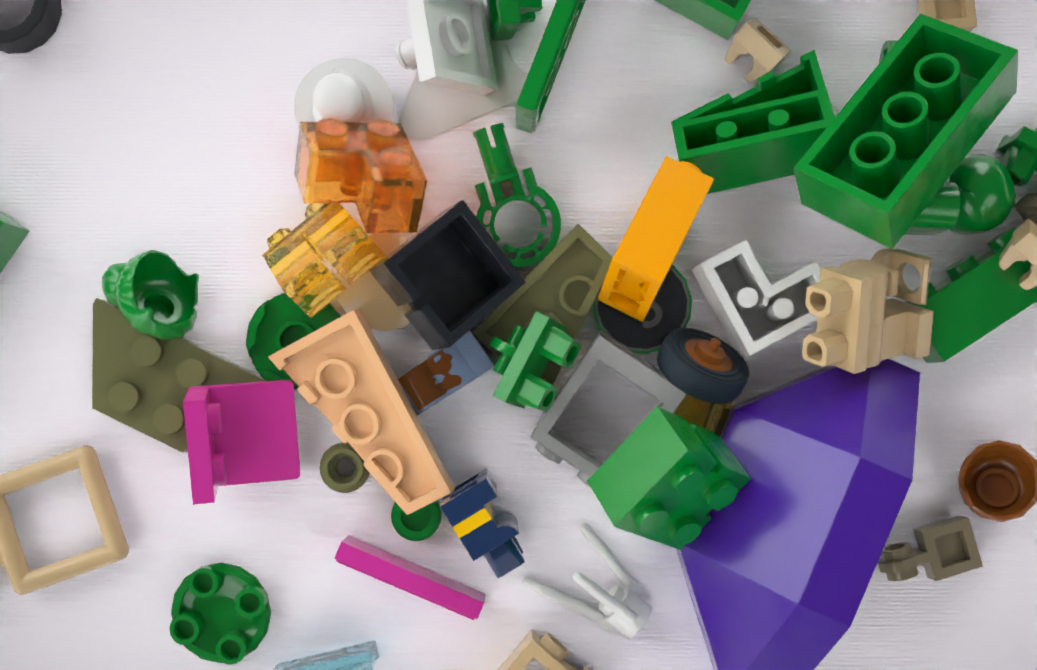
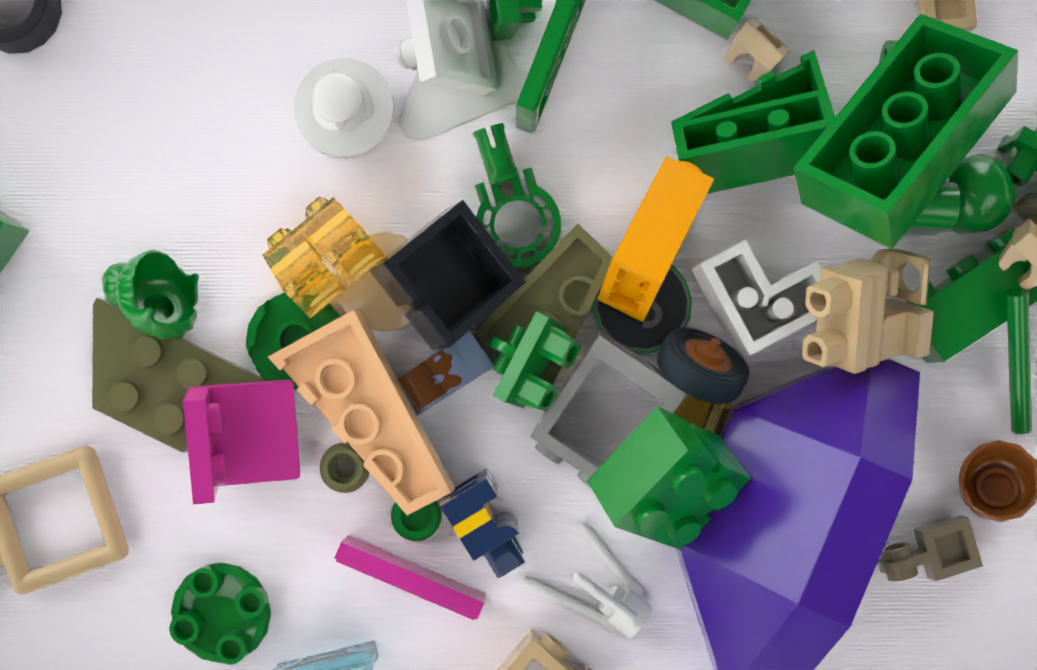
clear orange brick [294,118,427,234] -> none
none -> green bar [1006,288,1032,434]

